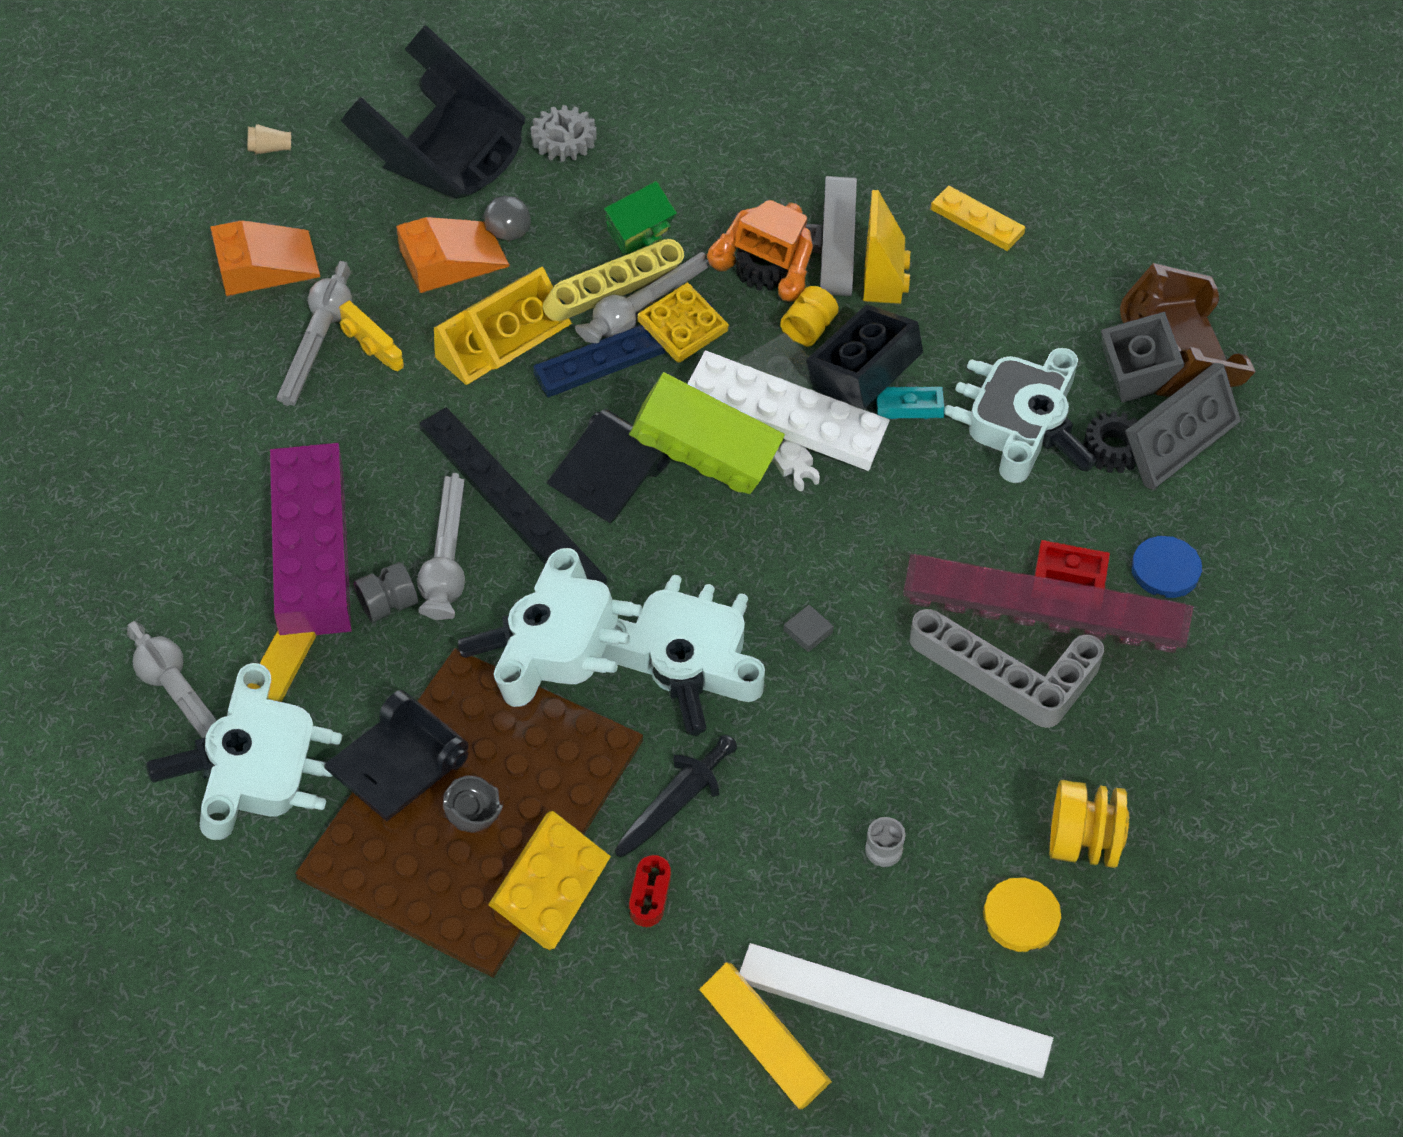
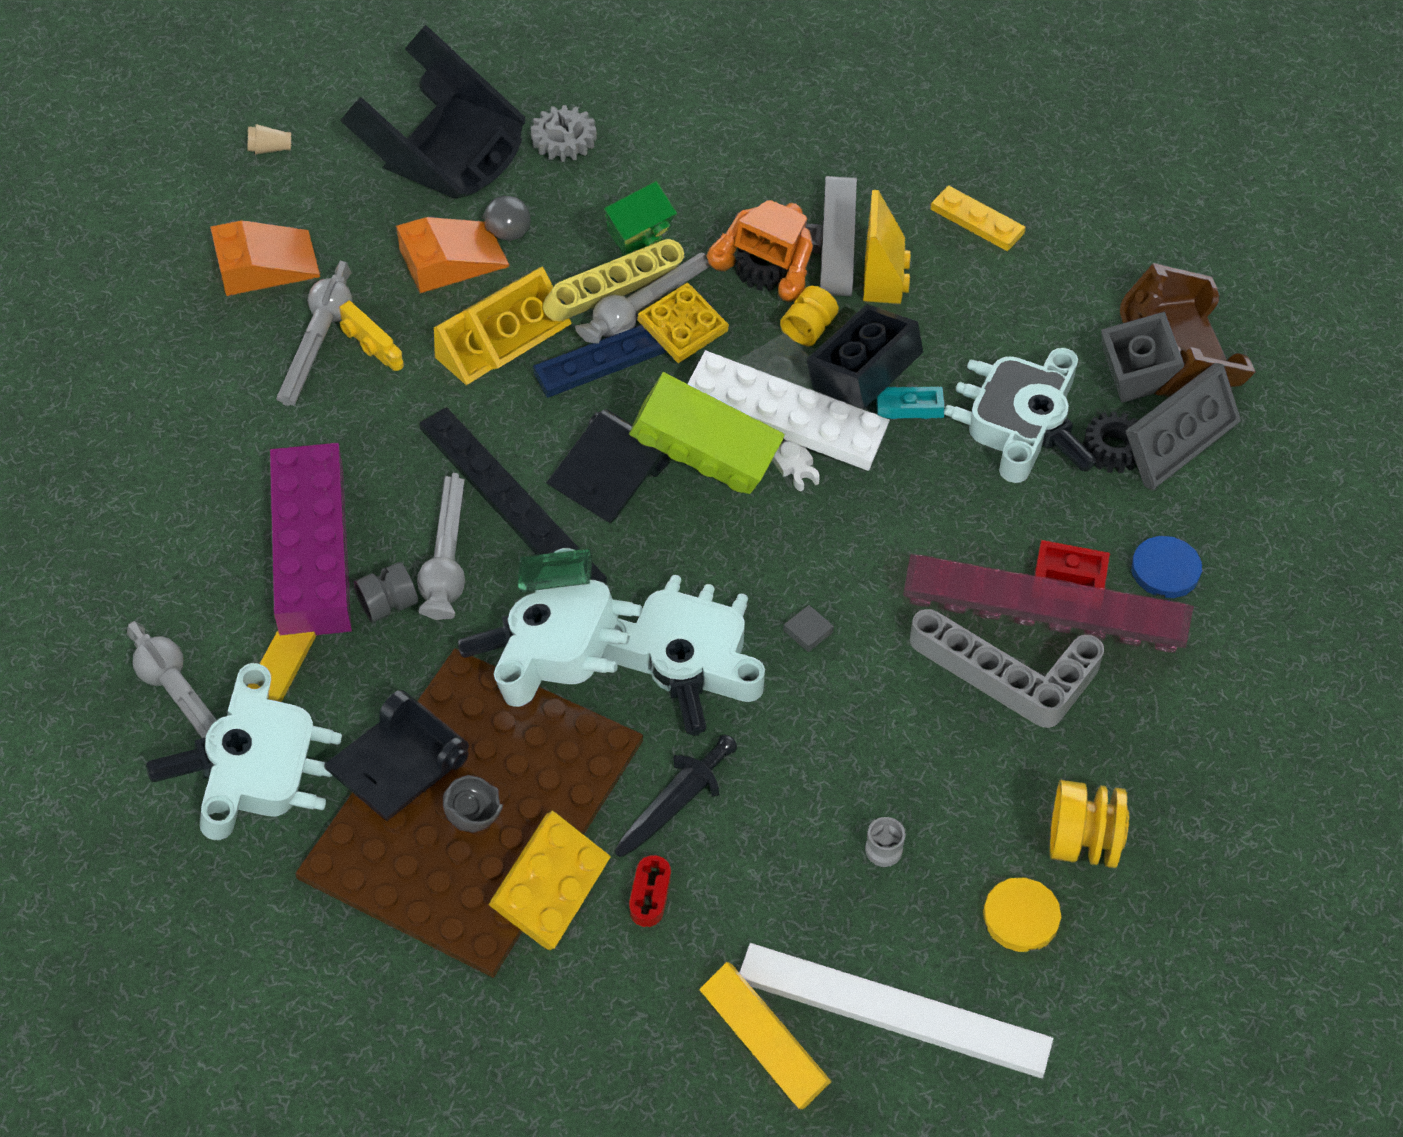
none -> clear green tile [517,549,592,592]

